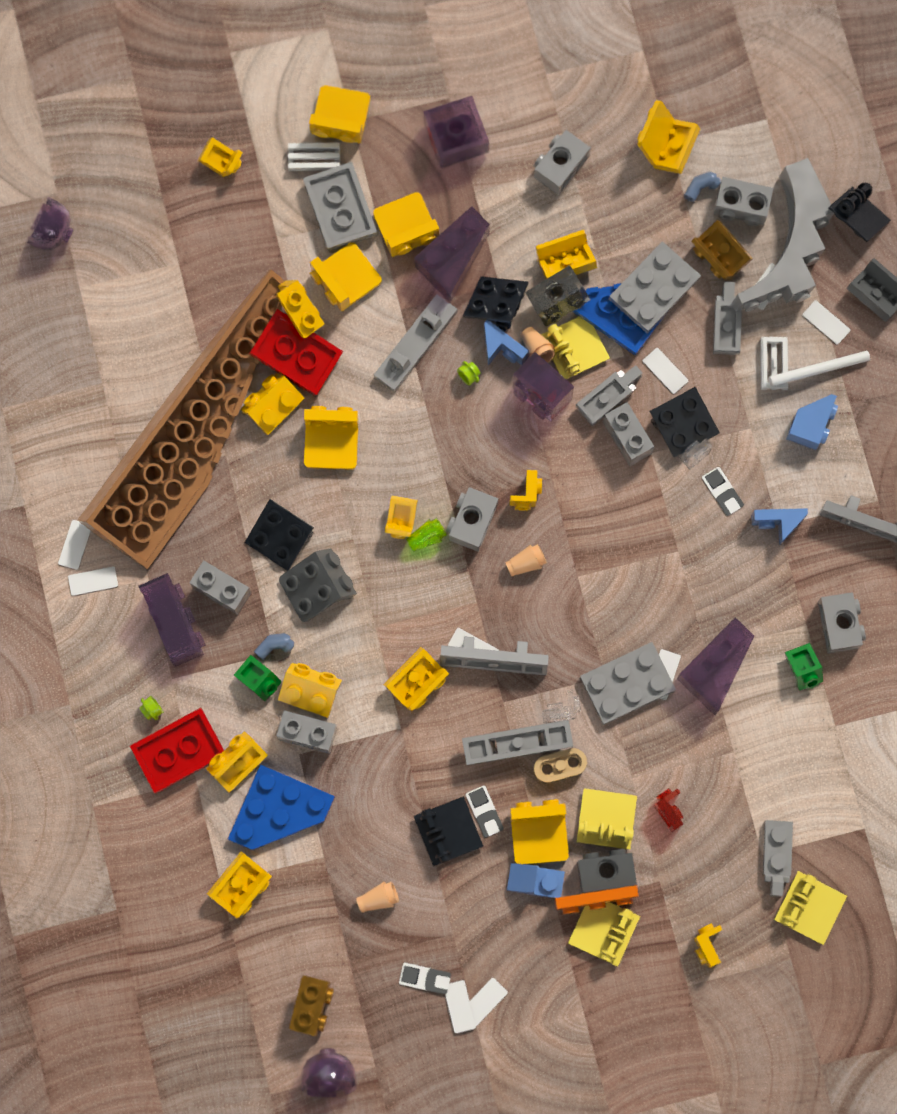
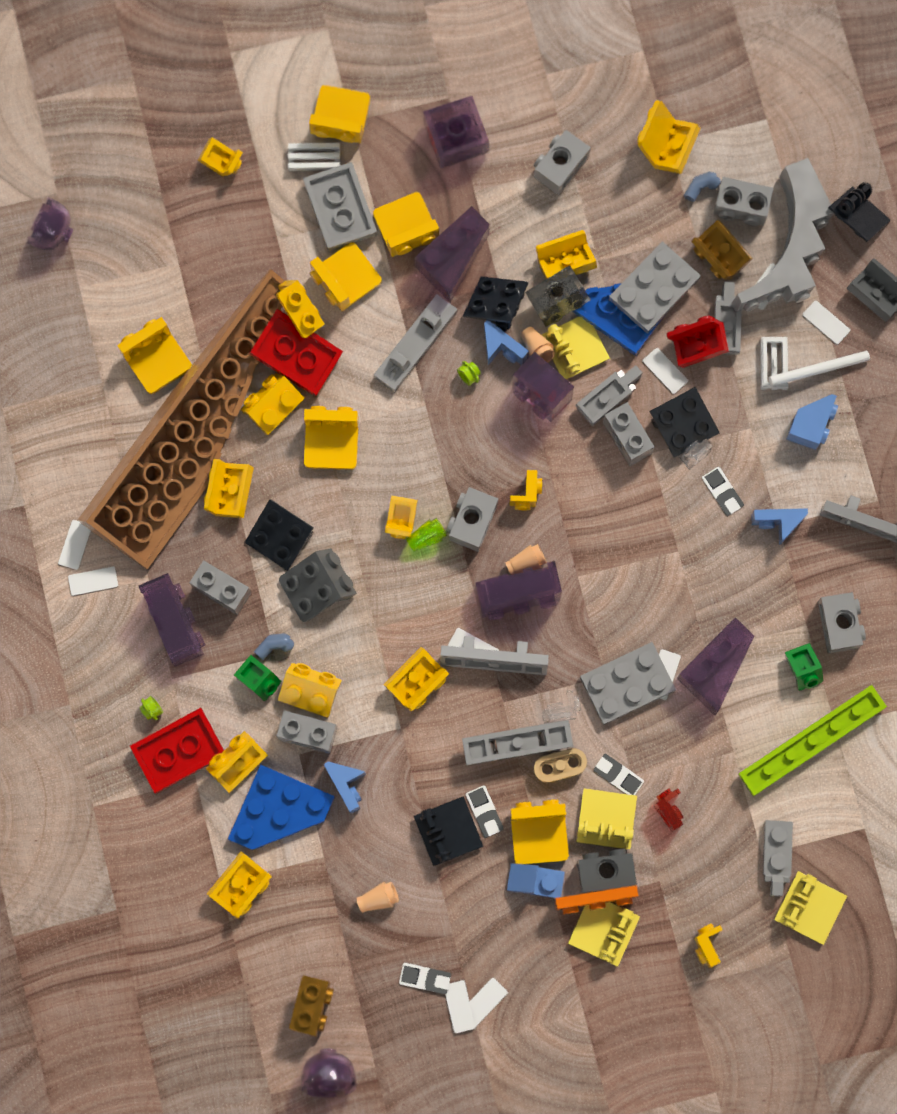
none -> yellow bracket [117,317,192,394]
none -> yellow bracket [204,459,254,518]
none -> medium blue slope [324,762,366,814]
none -> clear purple wedge [475,561,562,620]
none -> sticker [593,754,644,795]
none -> red bracket [666,316,729,368]
none -> lime plate [738,685,887,796]

